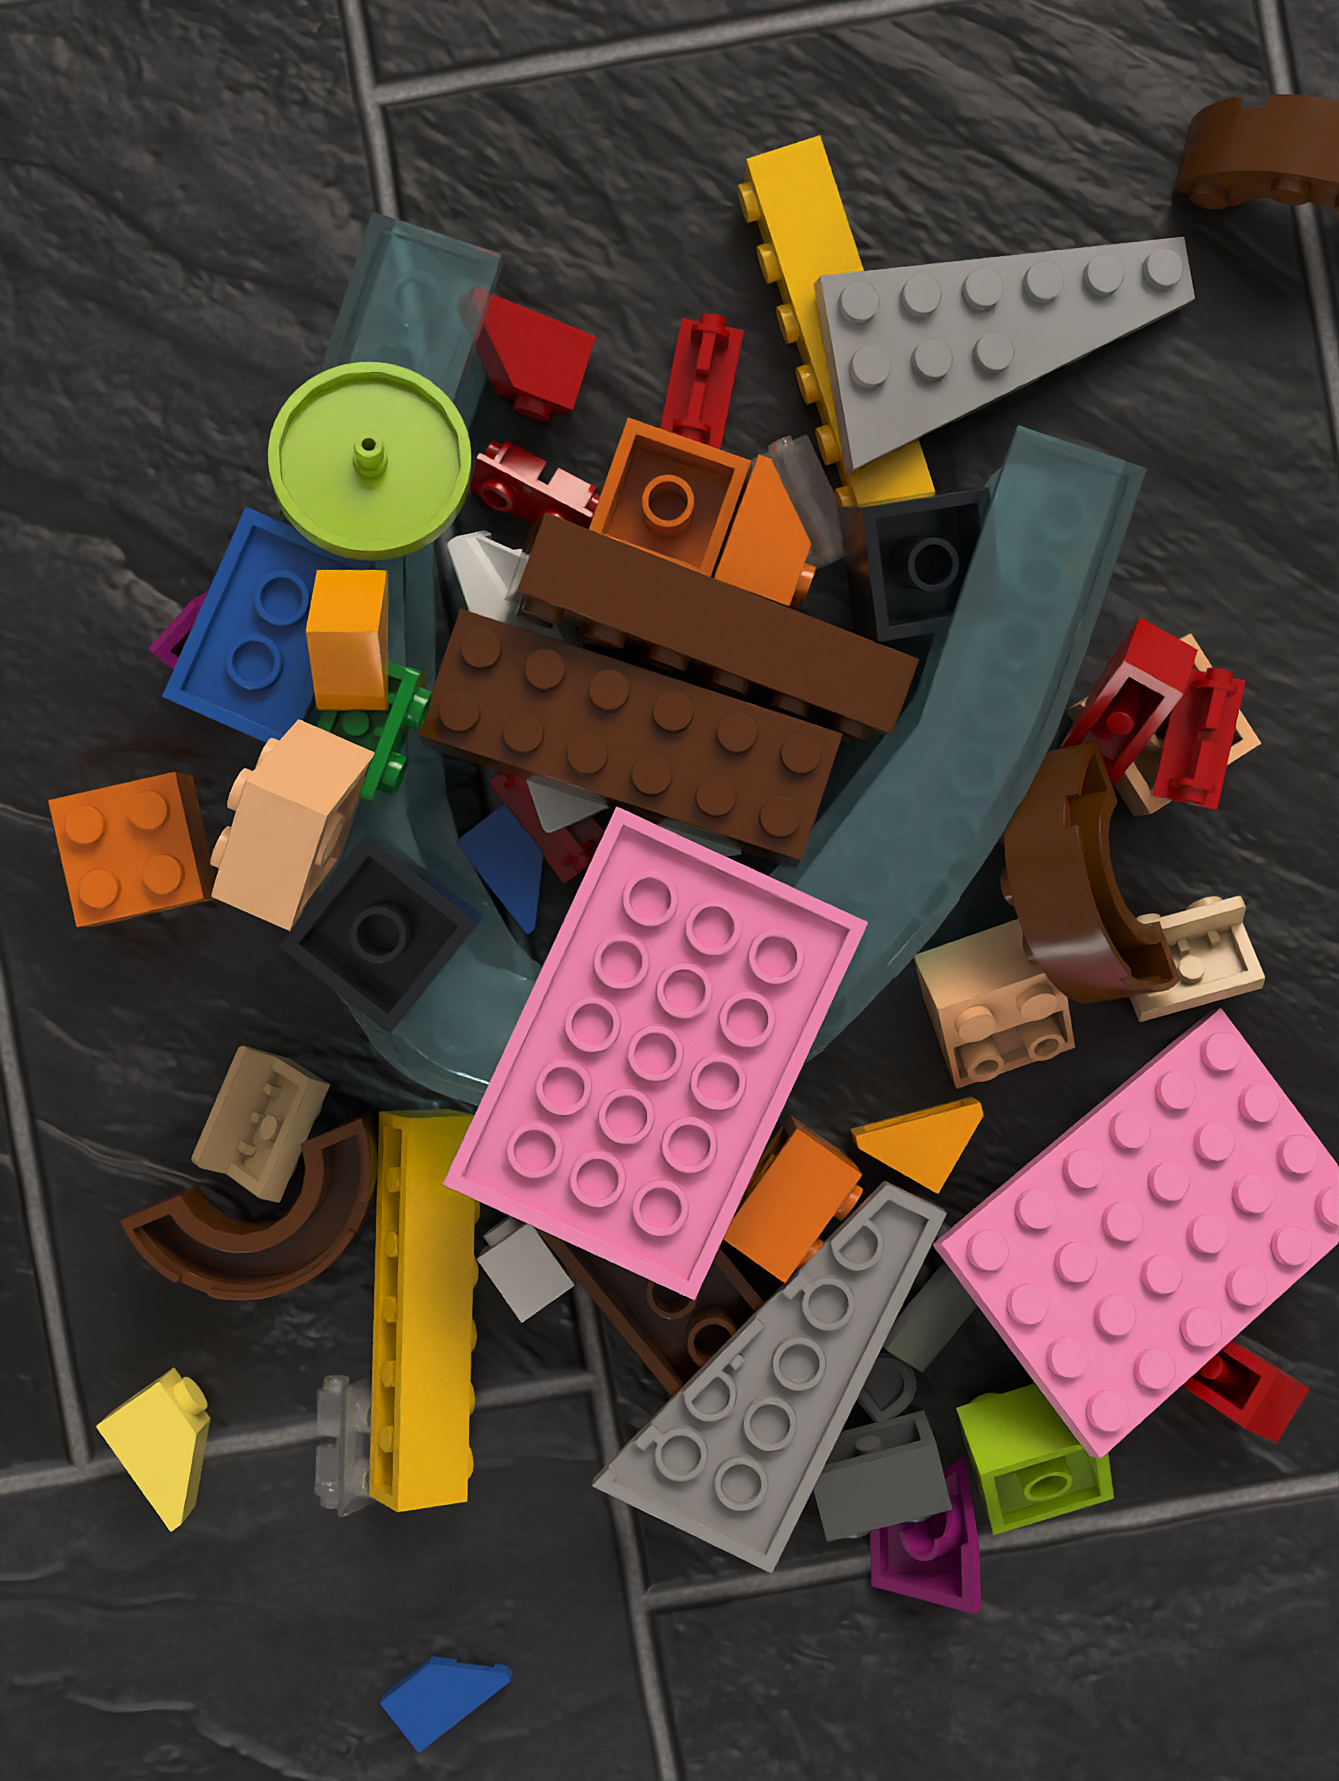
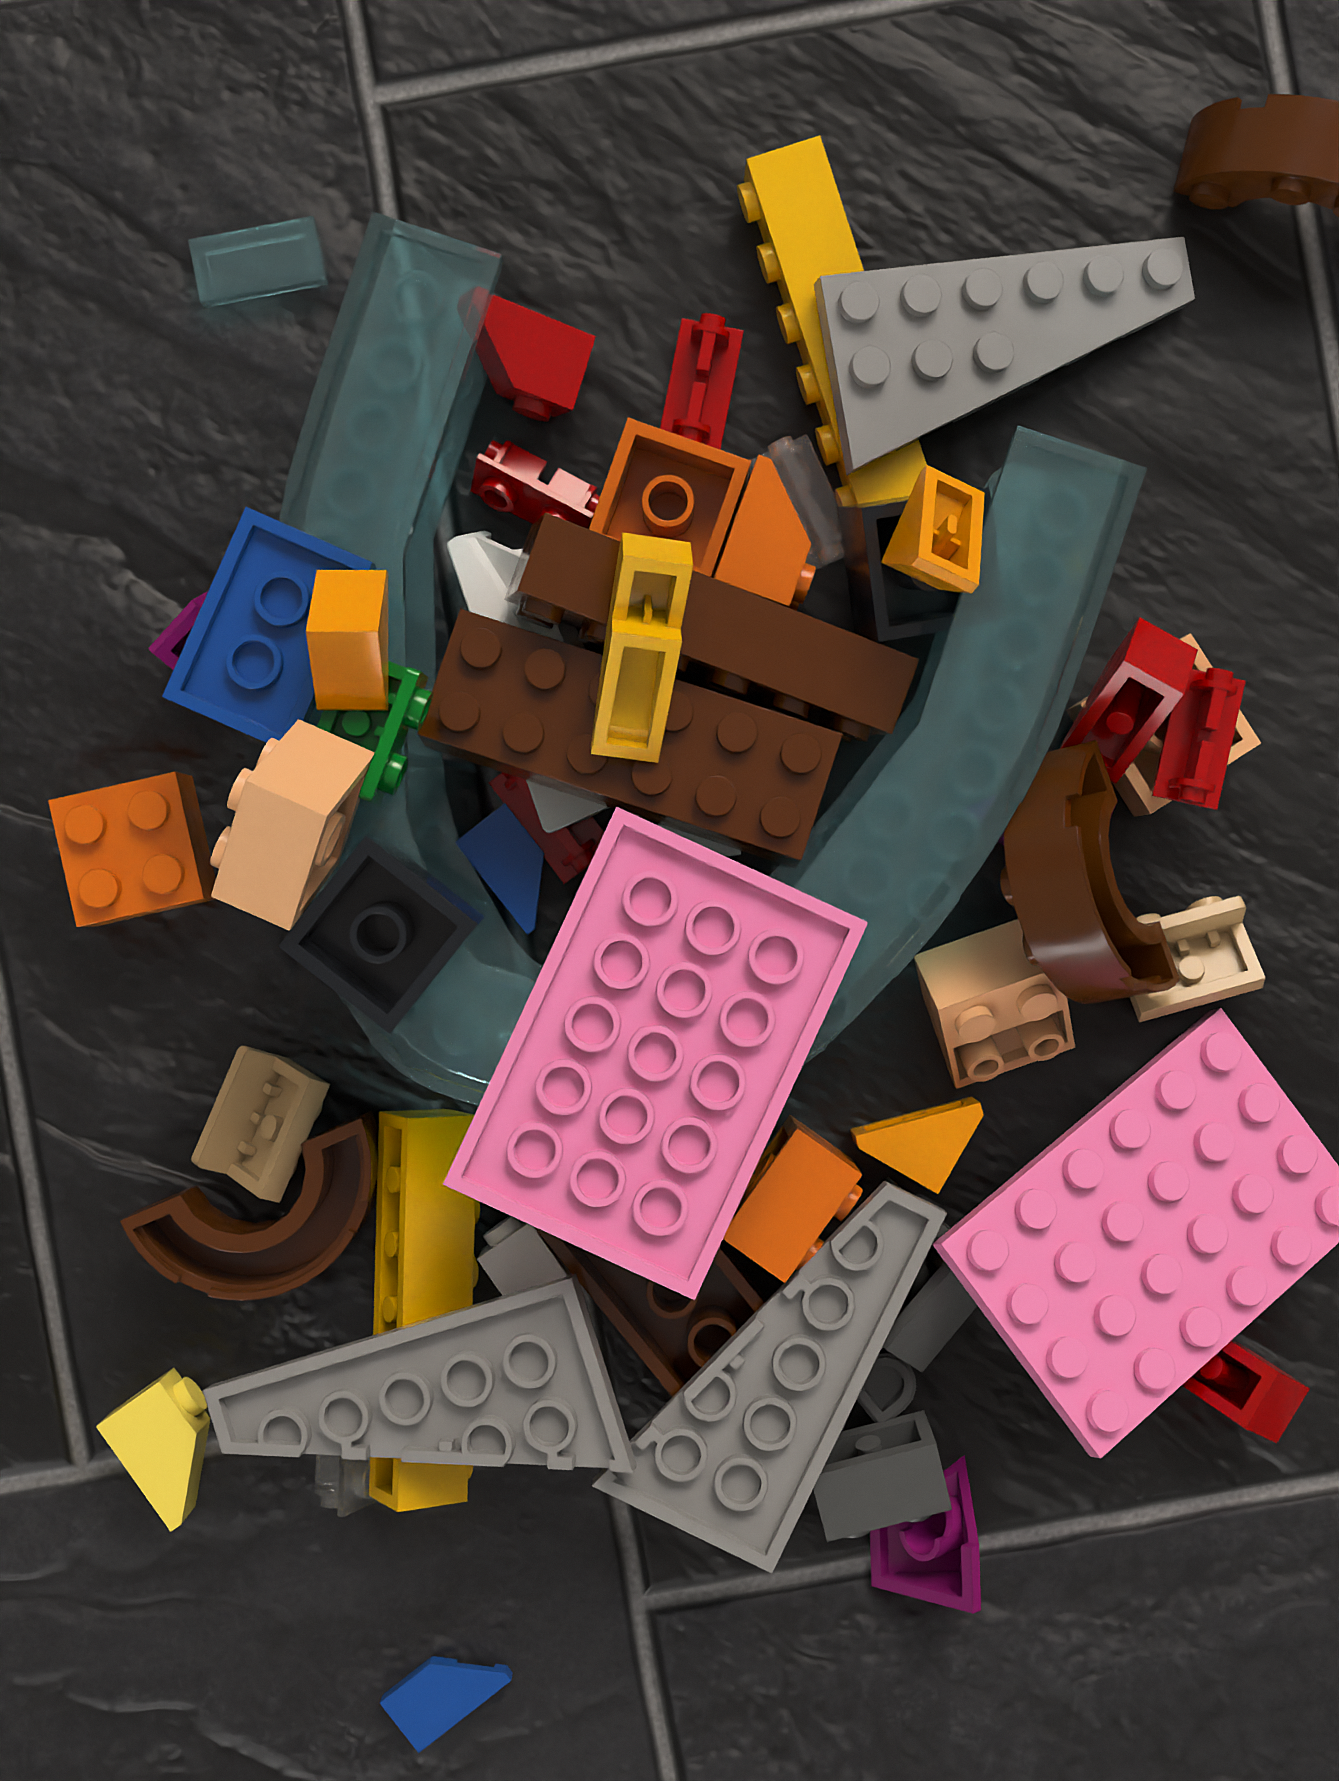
lime piece [268,362,471,561] -> none
lime slope [956,1381,1114,1535] -> none
none -> clear light blue tile [188,216,328,308]
none -> light grey wing [203,1274,637,1473]
none -> yellow slope [591,532,693,763]
none -> light orange slope [881,465,985,594]

